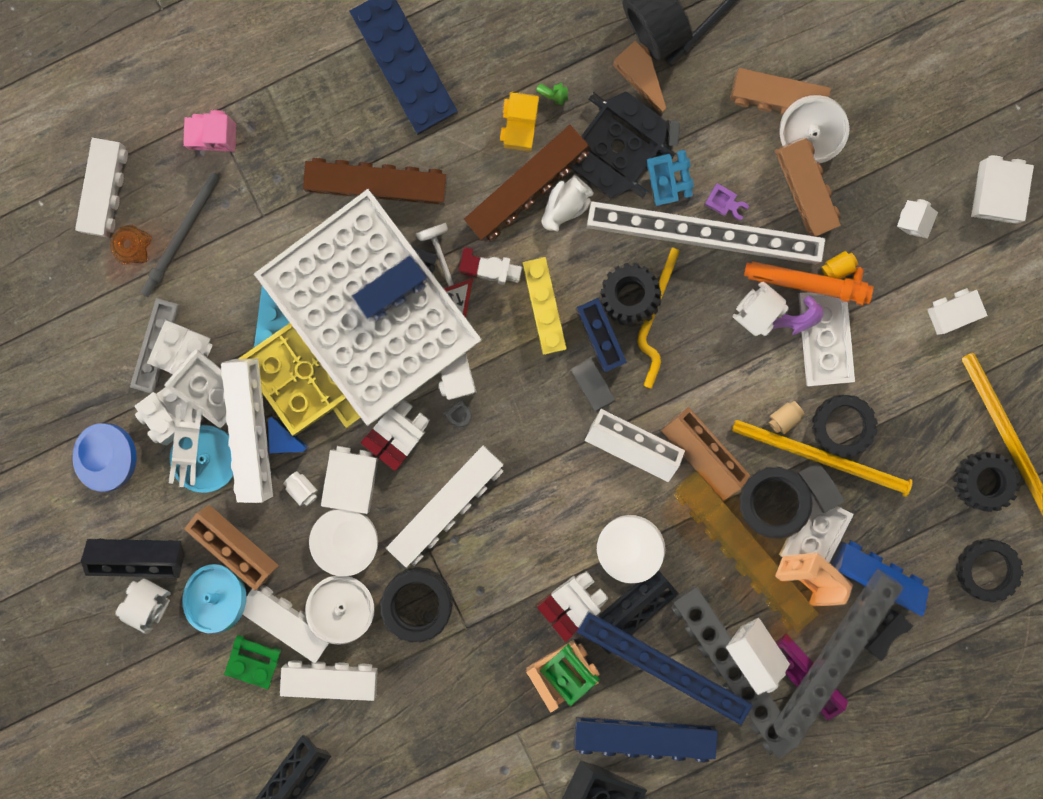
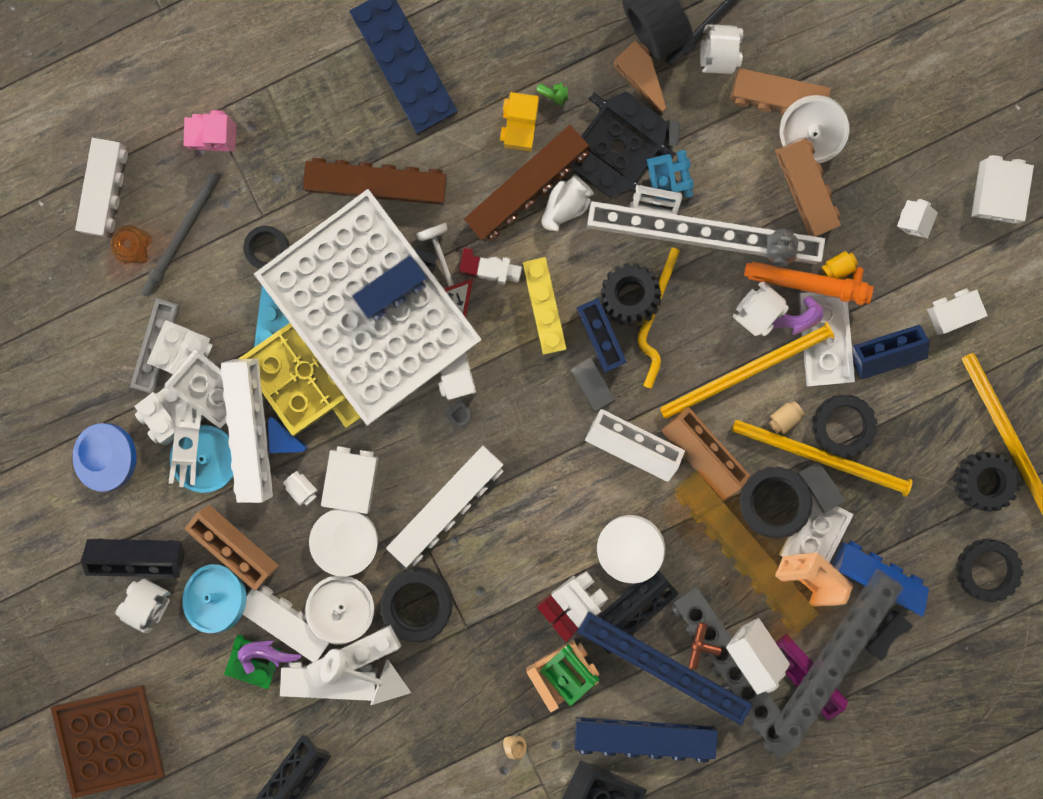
white hips [360,399,430,471] -> none
medium lavender plate [704,183,749,221] -> none
none -> reddish brown plate [51,685,165,799]
none -> medium lavender piece [238,640,302,674]
none -> black tyre [243,225,290,269]
none -> white plate [307,625,401,688]
none -> white piece [320,649,411,705]
none -> tan tile [503,736,527,760]
none -> white tile [630,185,682,215]
none -> yellow axle [660,322,835,419]
none -> copper piece [688,622,722,670]
none -> white brick [700,24,743,74]
none -> dark grey head [766,229,798,267]
none -> dark blue brick [853,324,930,380]

